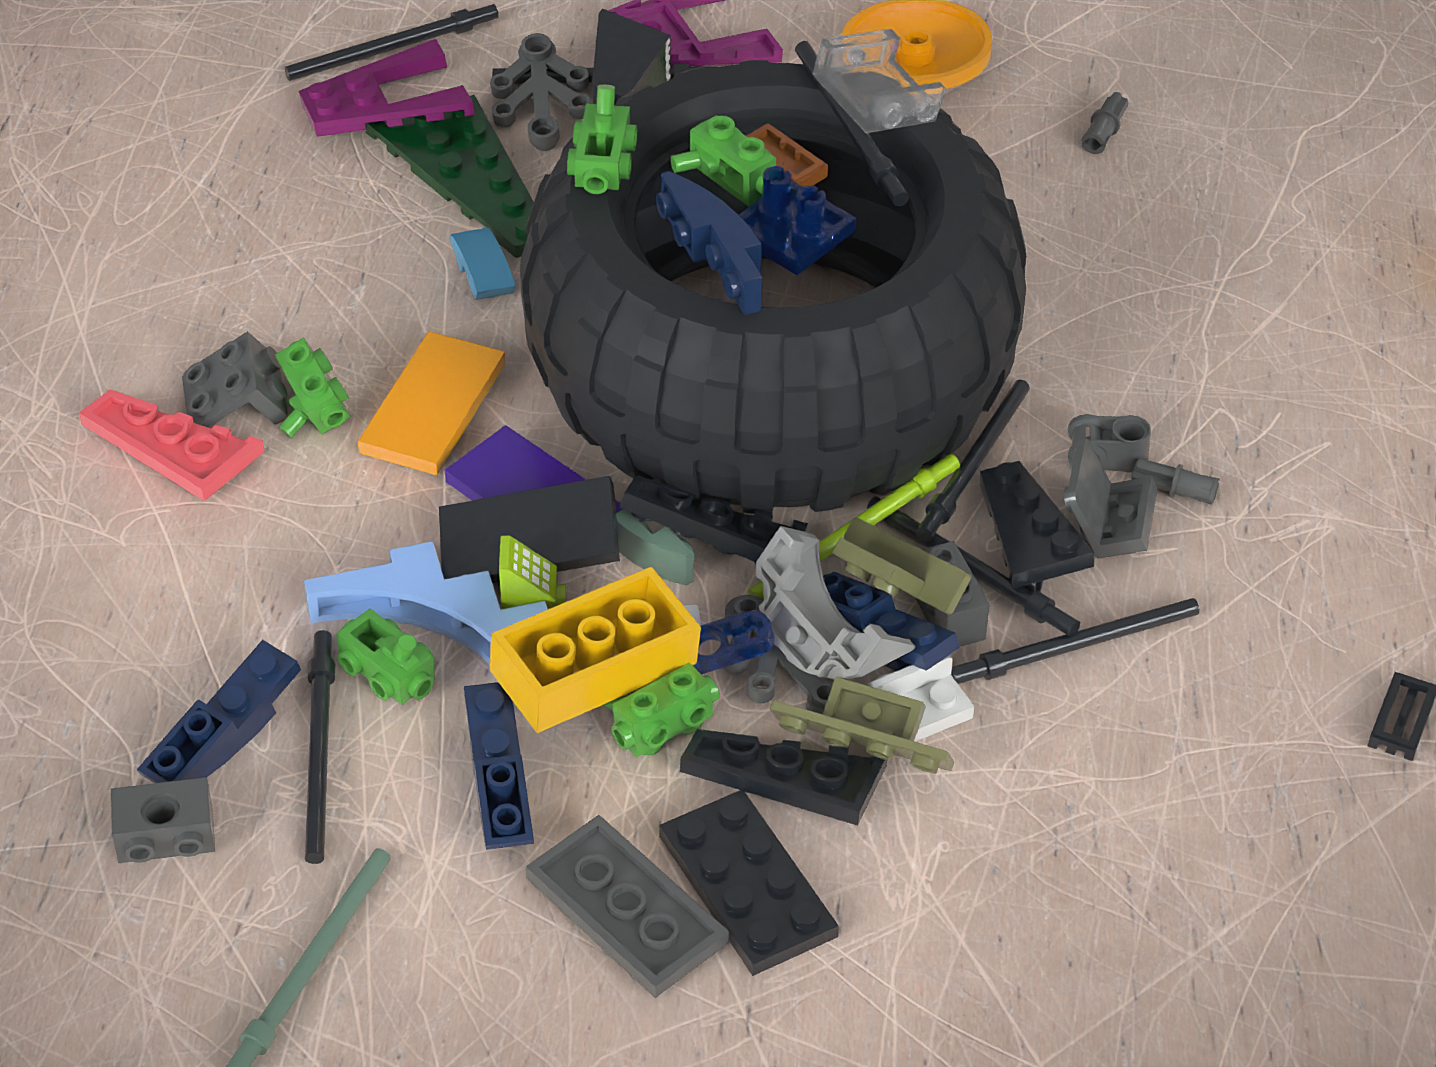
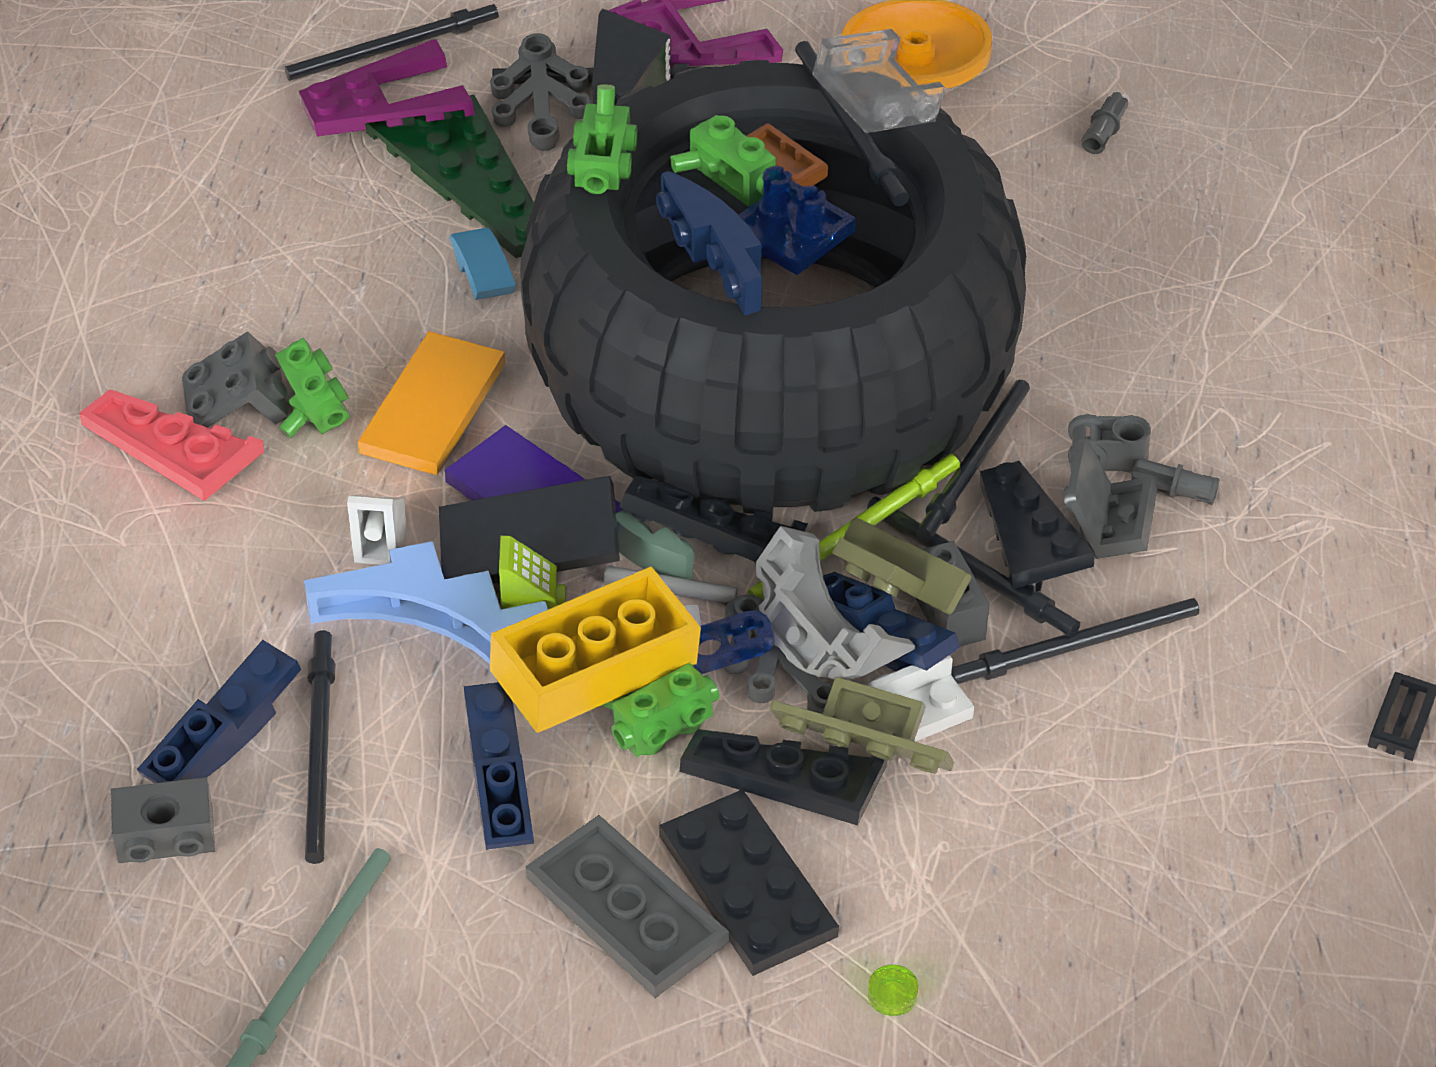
bright green brick [336,608,435,705] -> none
none -> white slope [347,494,407,565]
none -> light grey bar [604,565,738,604]
none -> clear neon green tile [868,965,919,1016]

